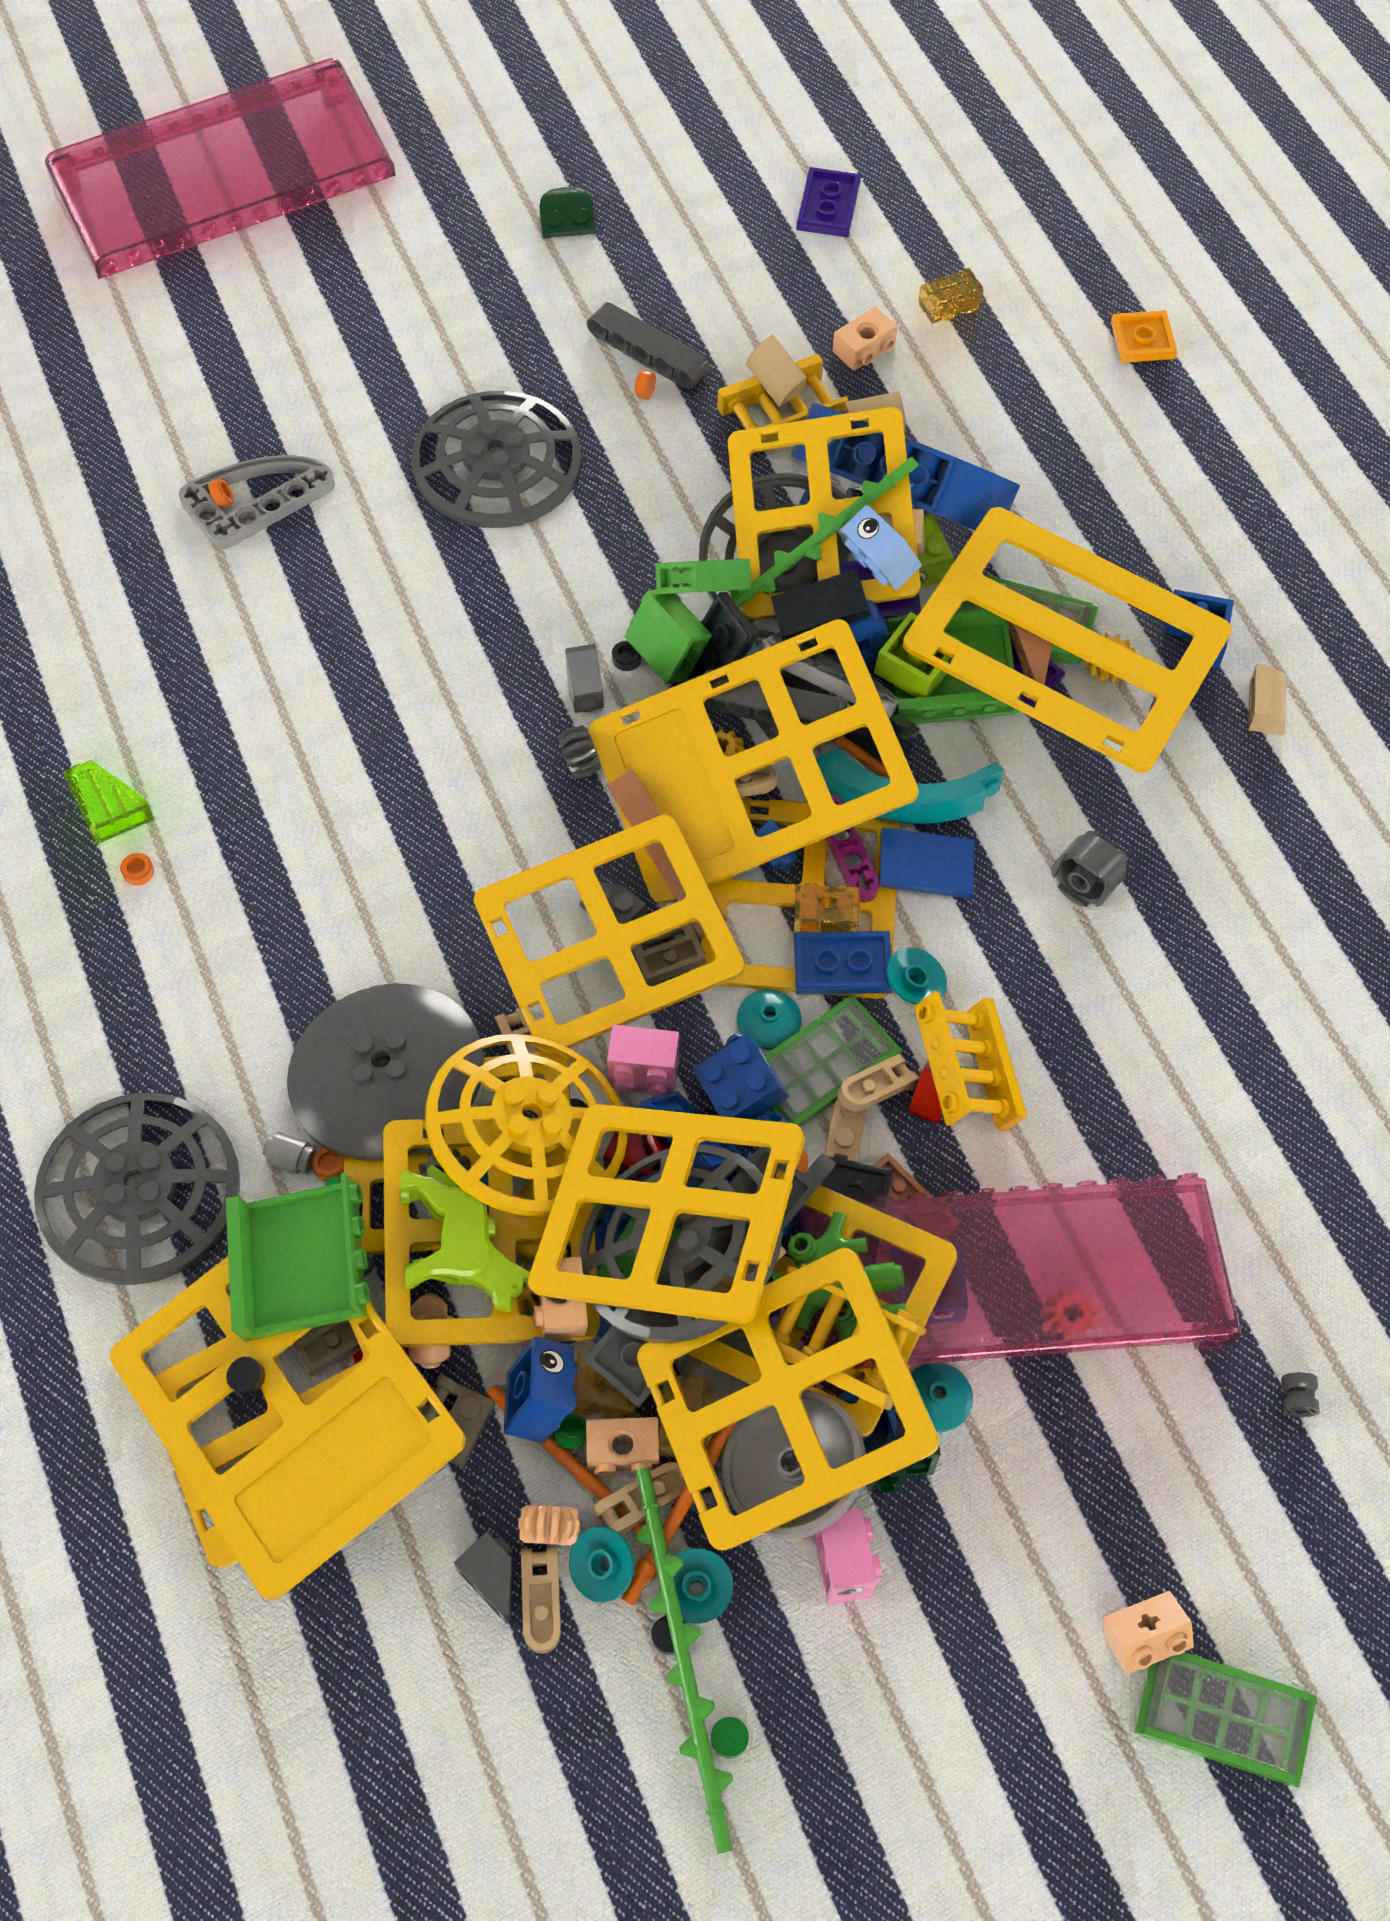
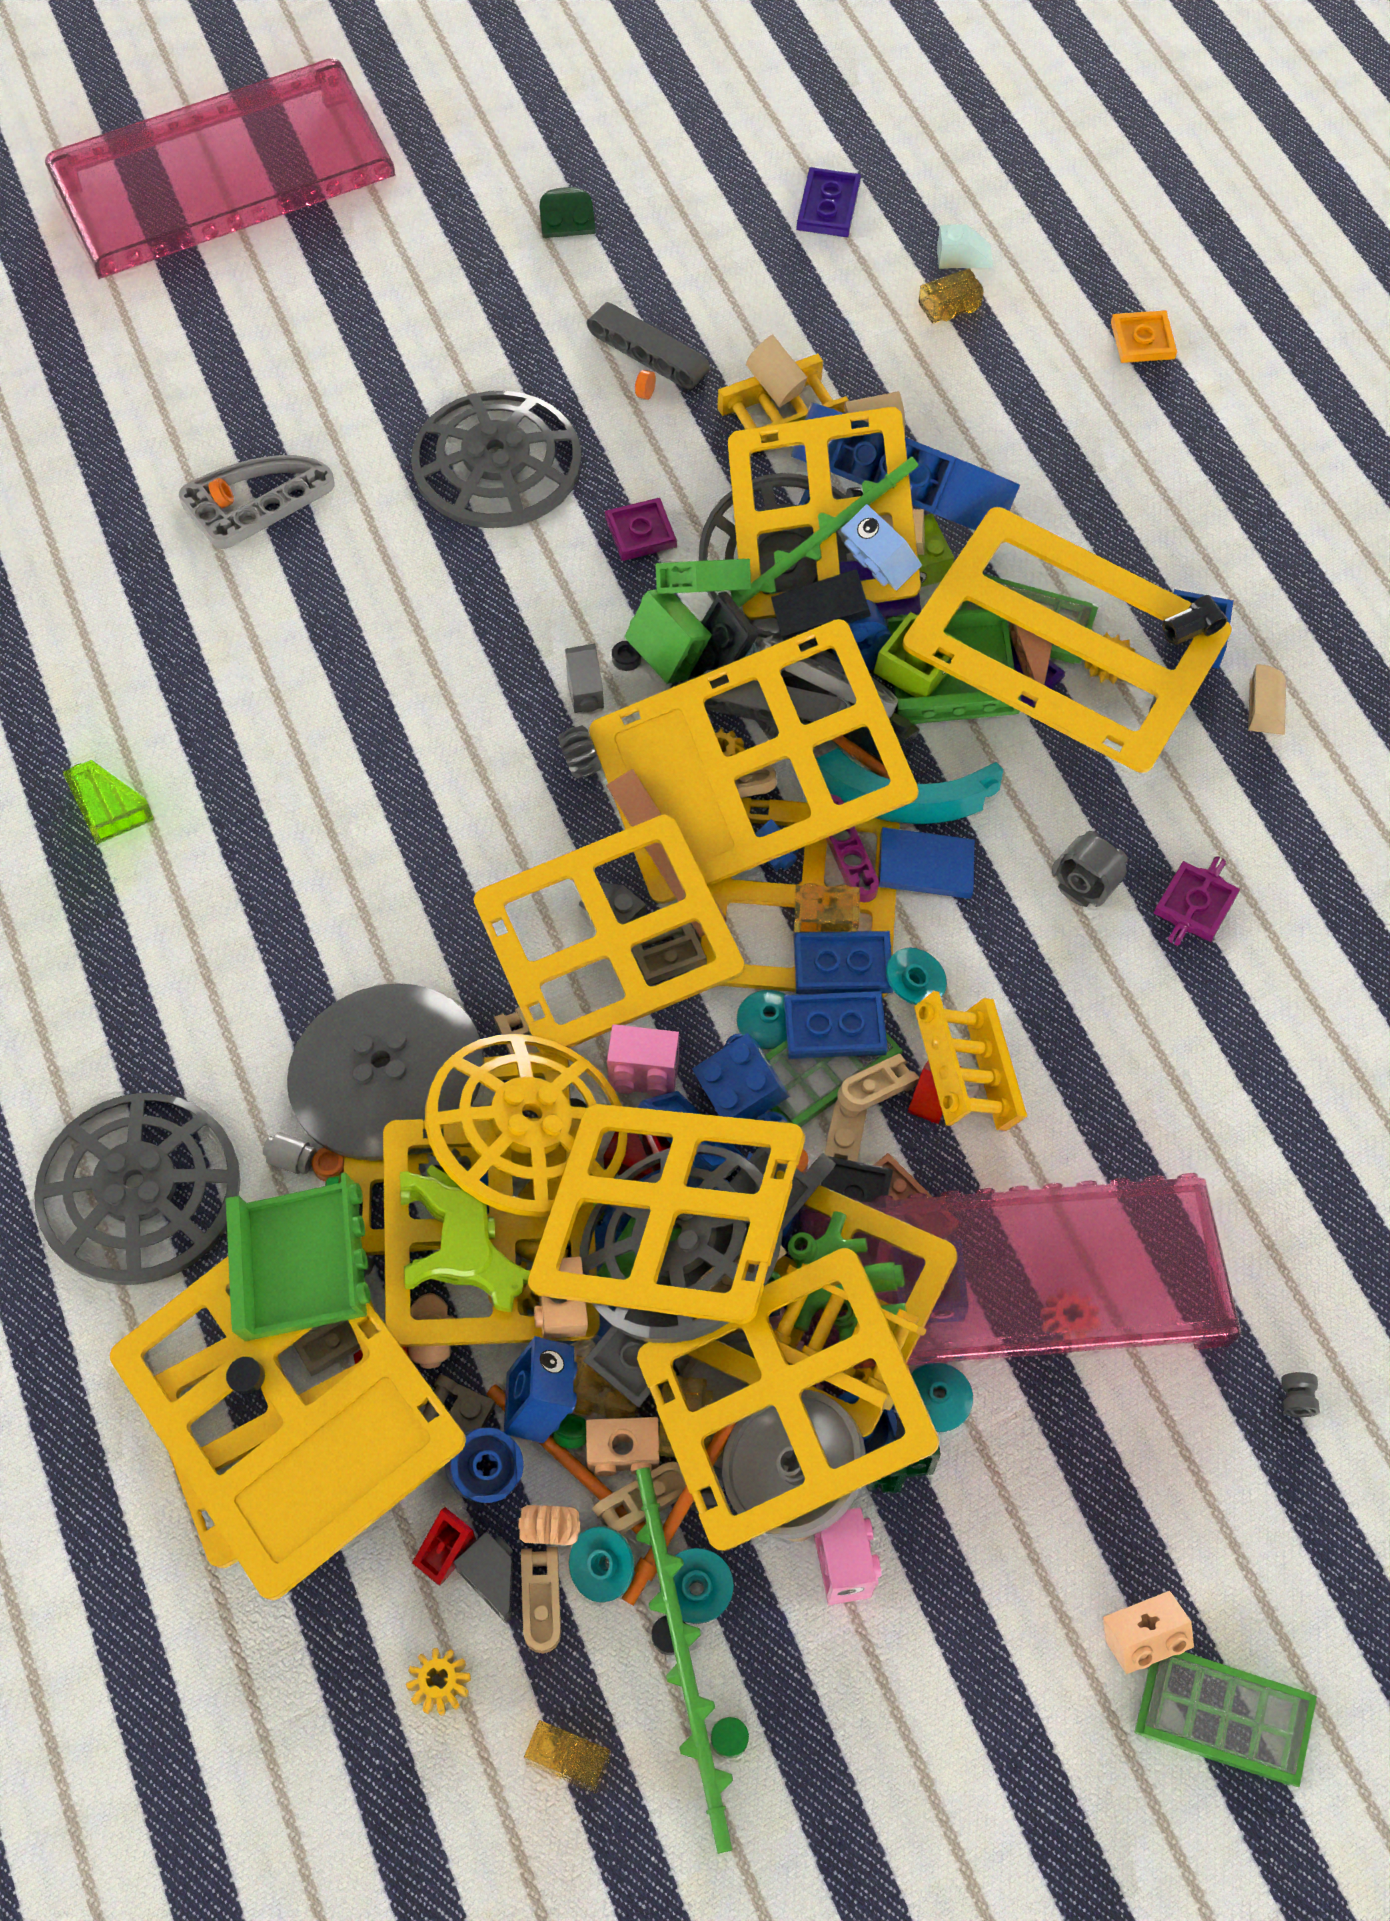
orange tile [120,853,154,885] -> none
light nougat brick [832,307,898,371] -> none
none -> yellow gear [406,1648,471,1716]
none -> red slope [412,1507,477,1586]
none -> blue brick [445,1428,524,1503]
none -> clear yellow brick [524,1720,611,1794]
none -> magenta plate [605,497,677,561]
none -> blue tile [784,991,887,1059]
none -> light aqua slope [937,224,993,269]
none -> magenta plate [1154,856,1240,945]
none -> black piece [1162,595,1228,645]

